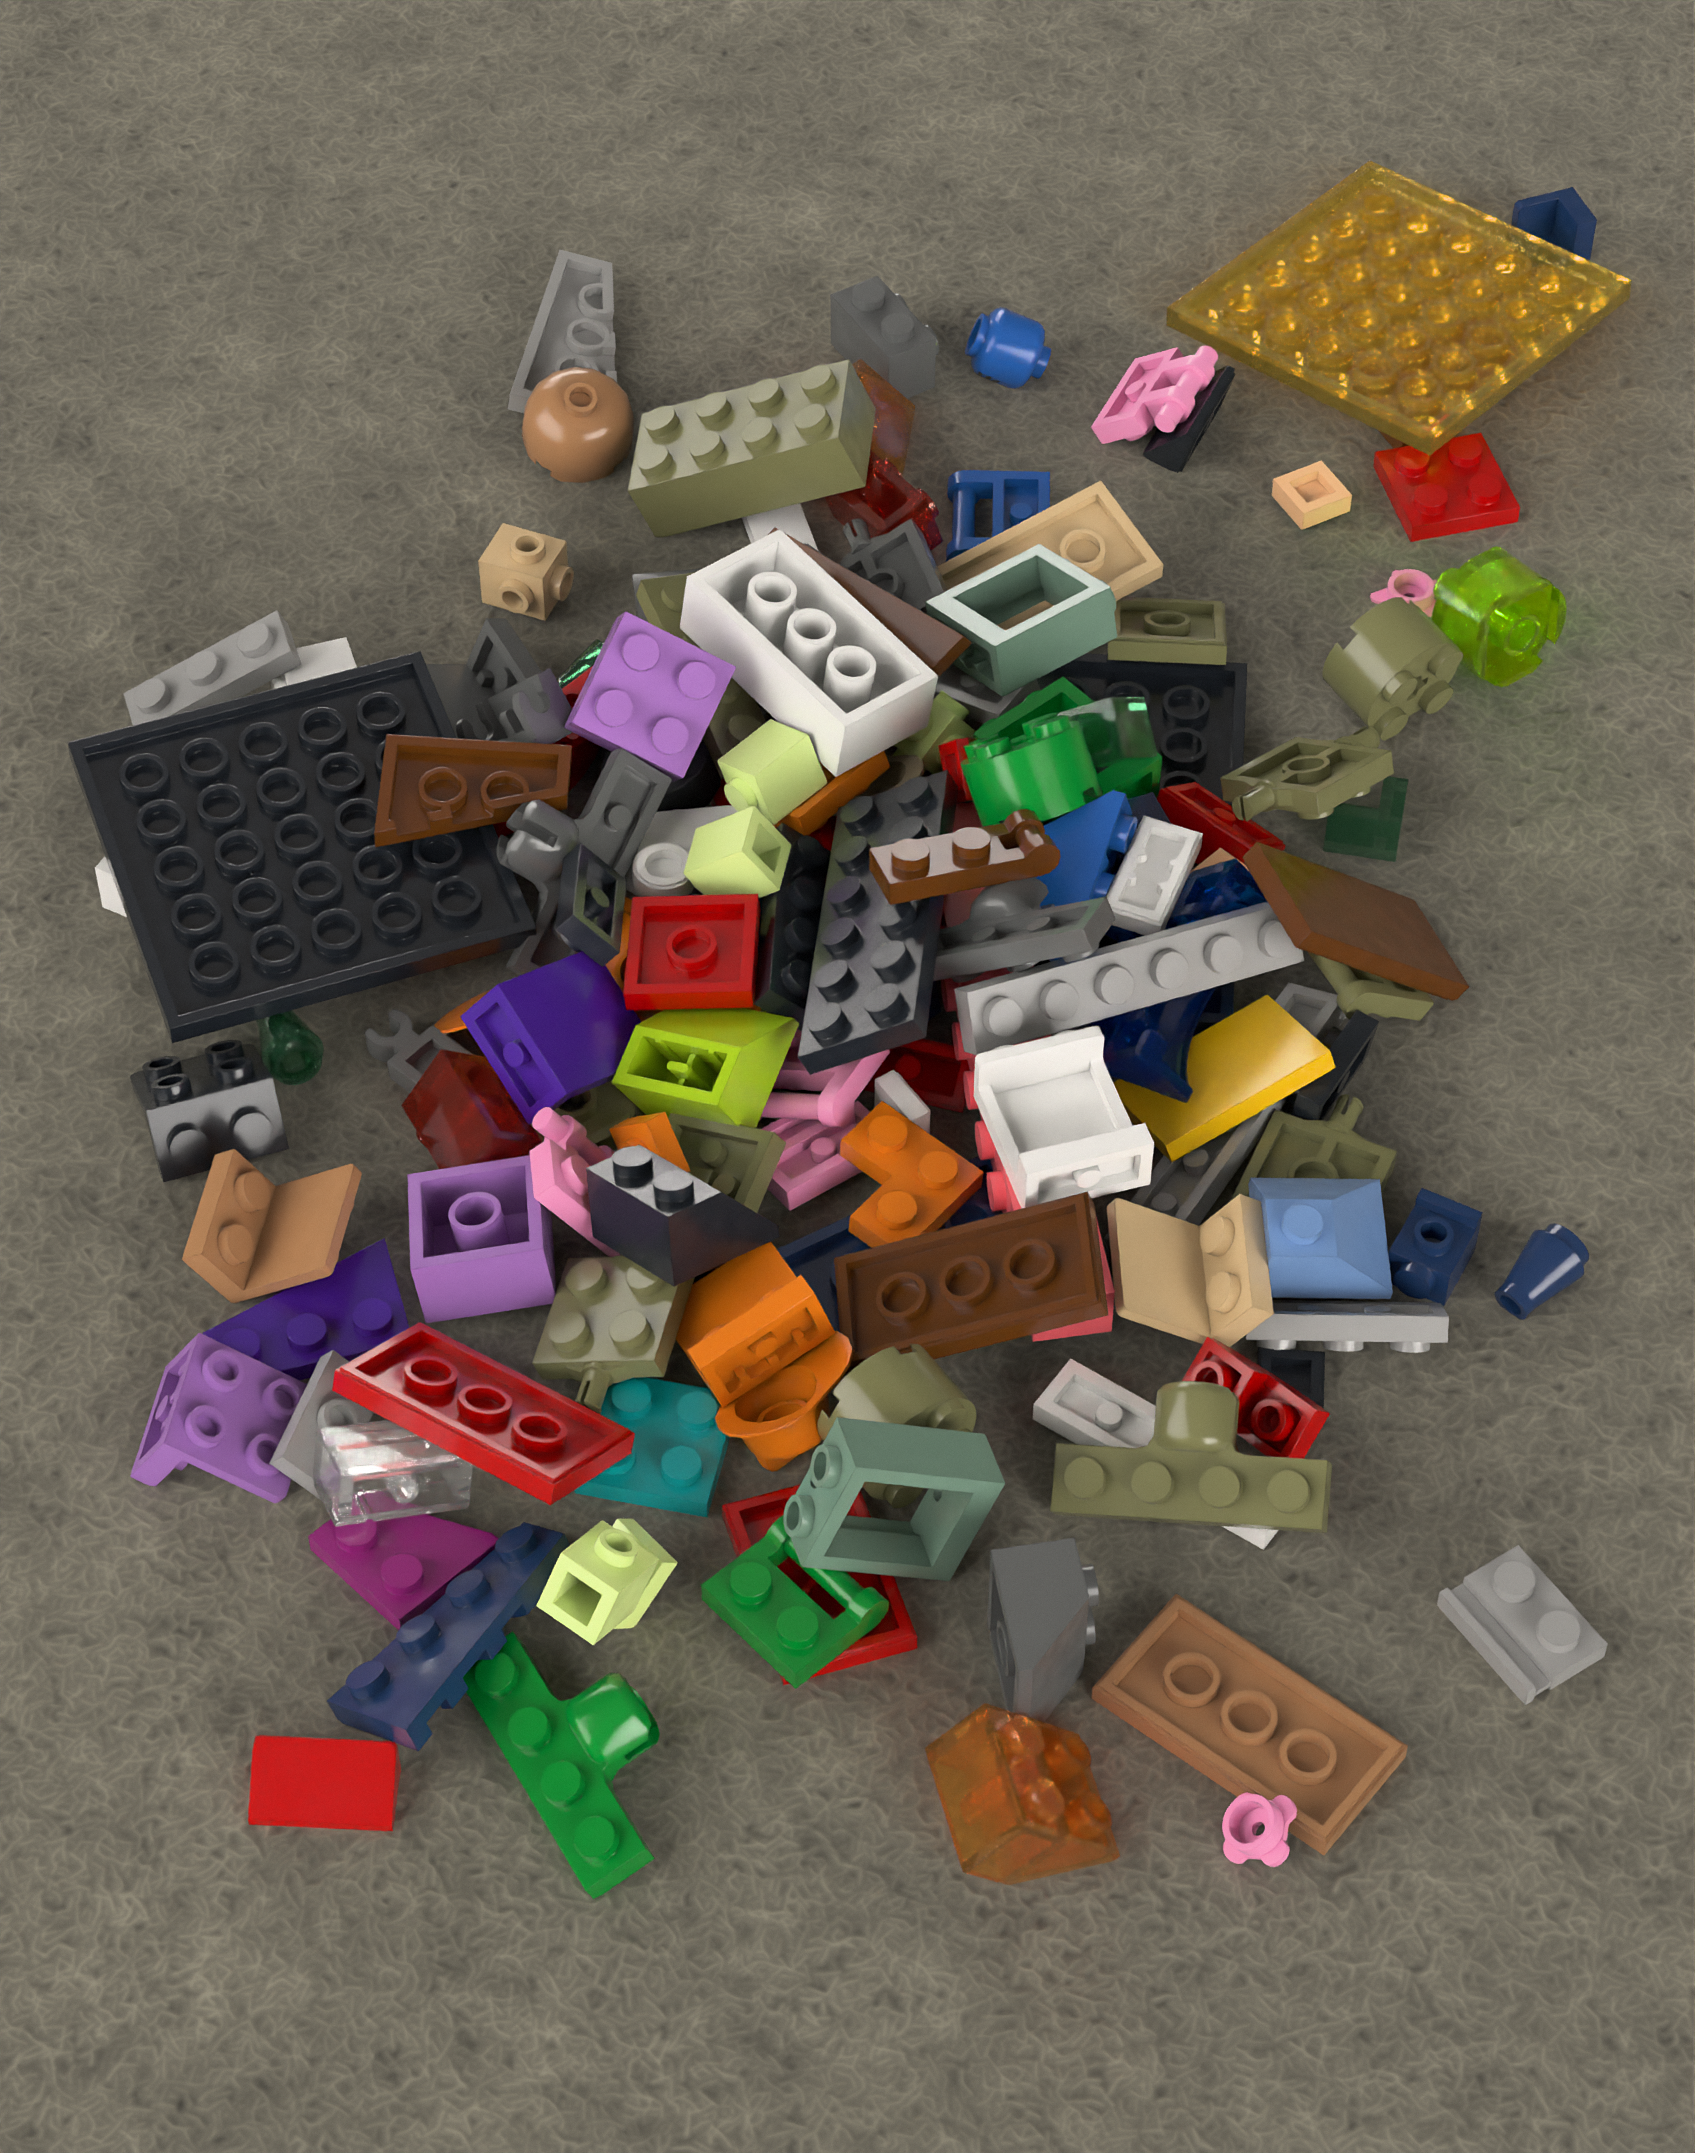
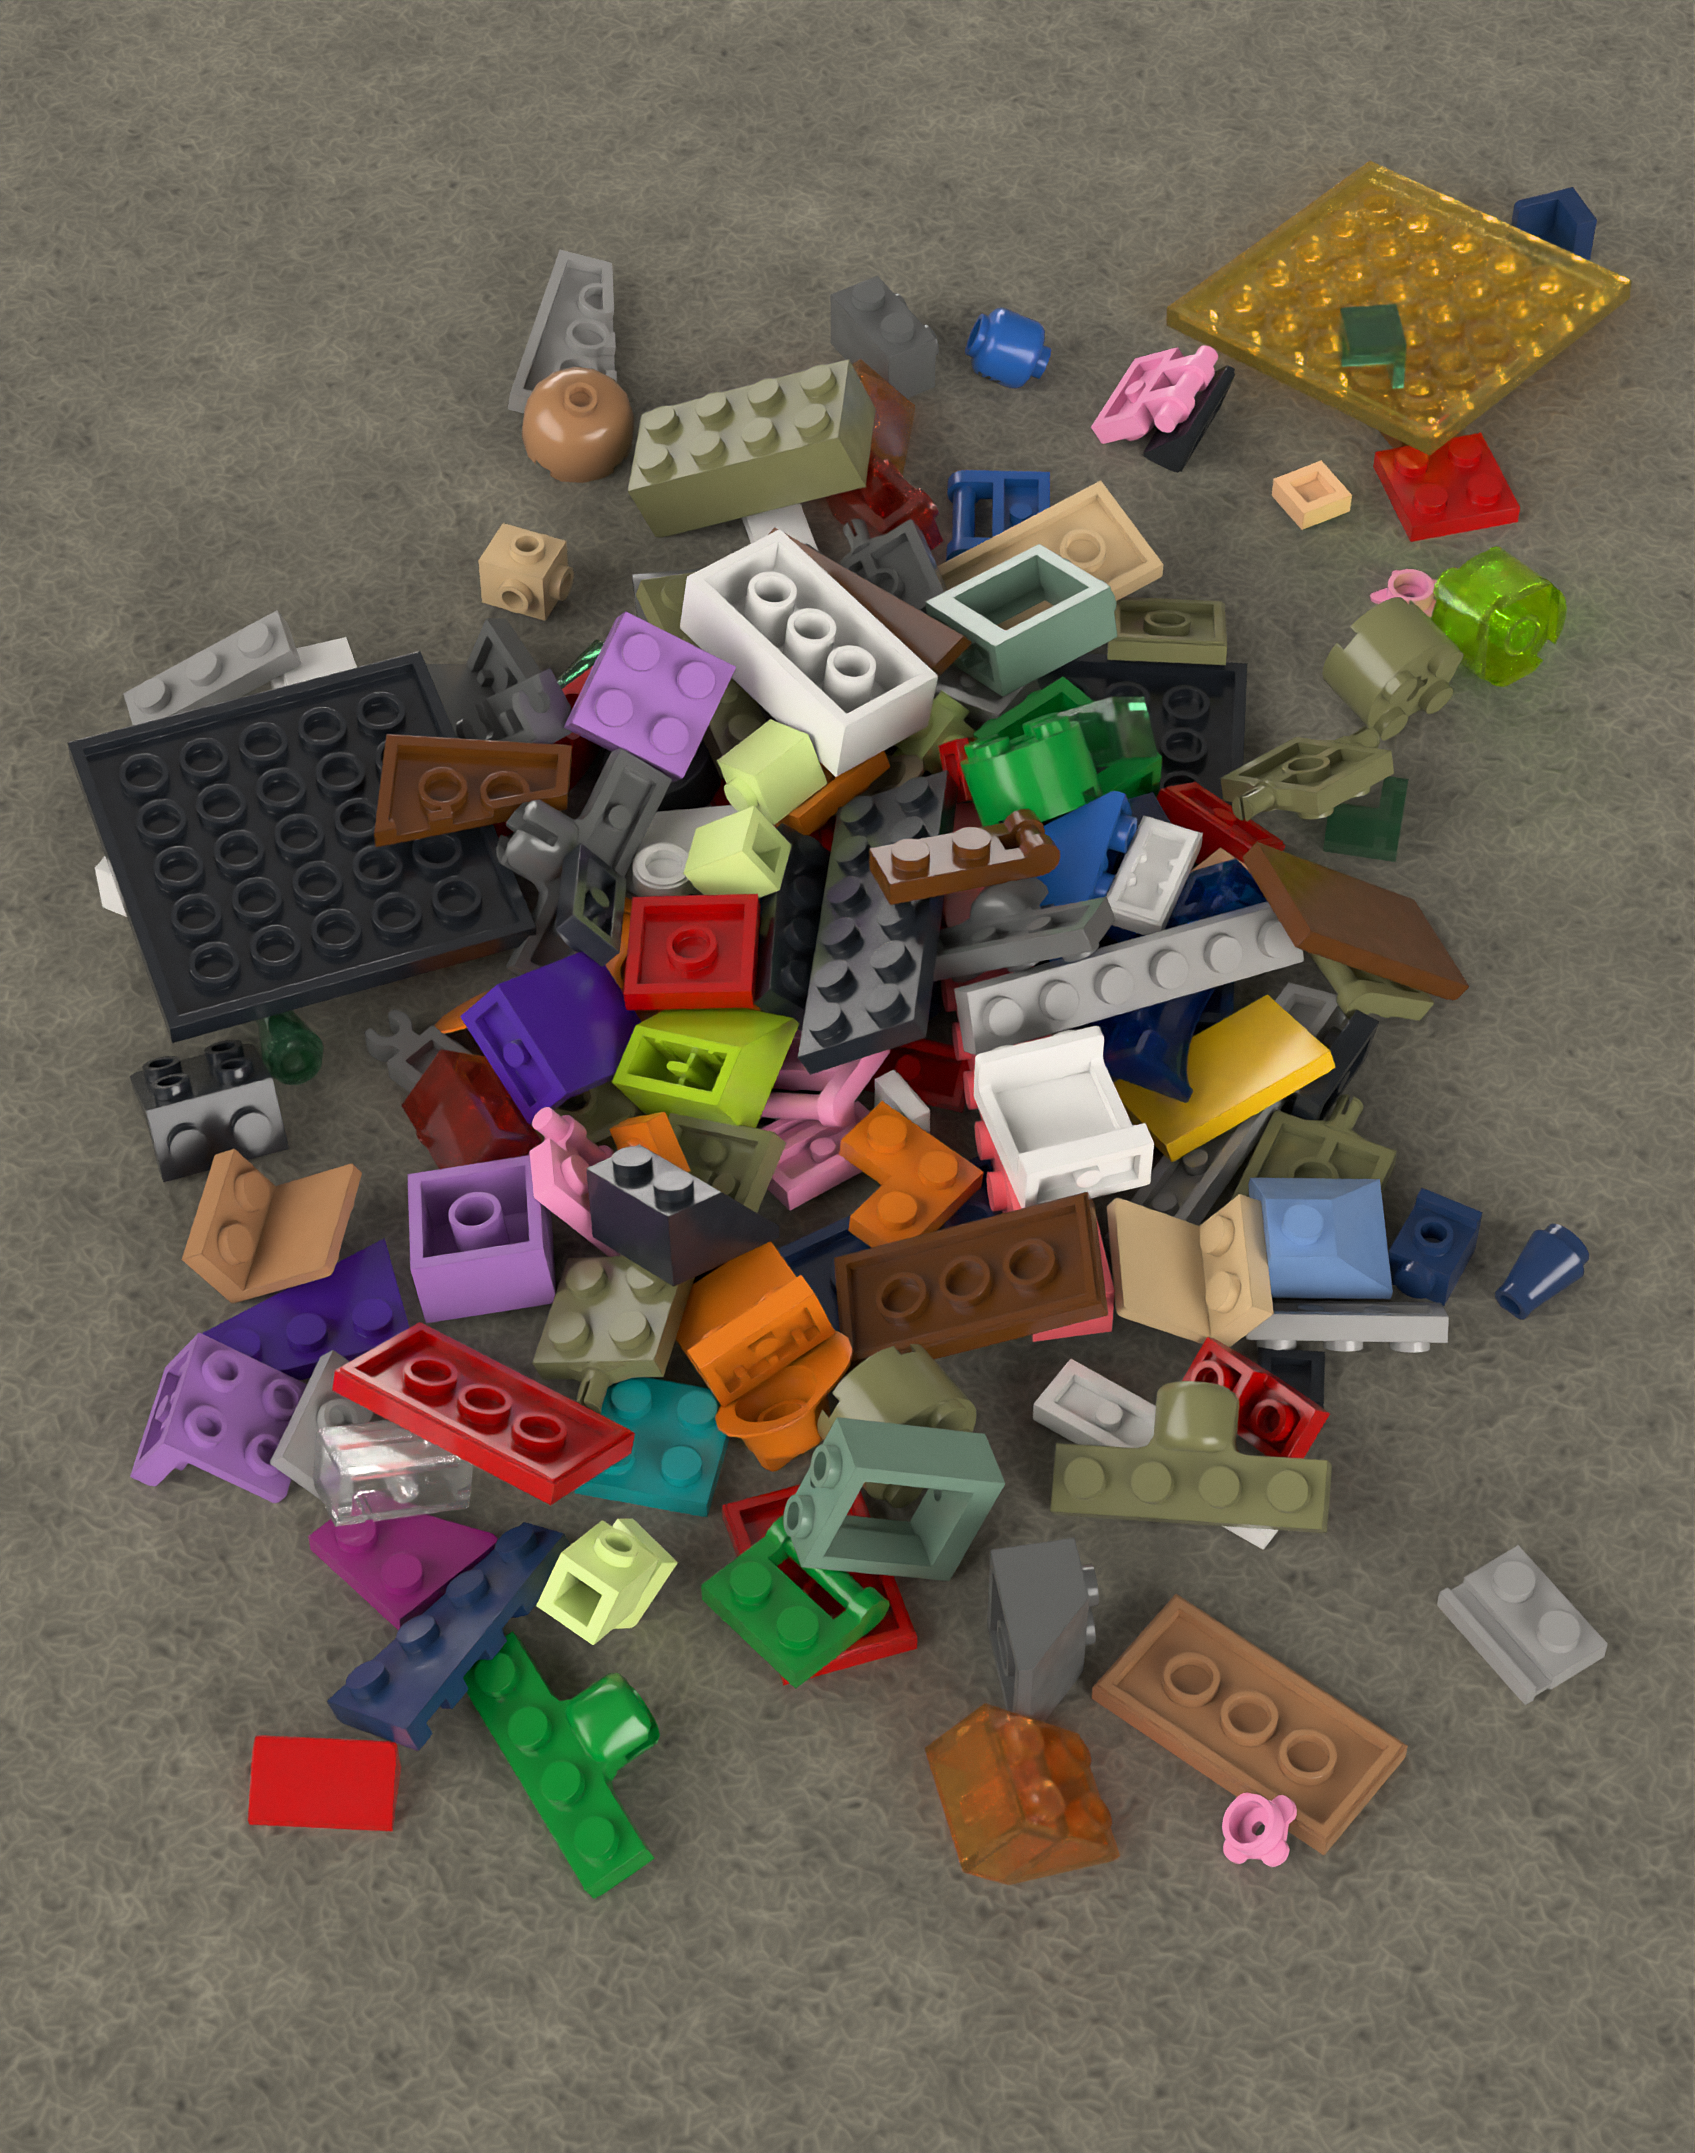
none -> clear green panel [1338,304,1407,389]

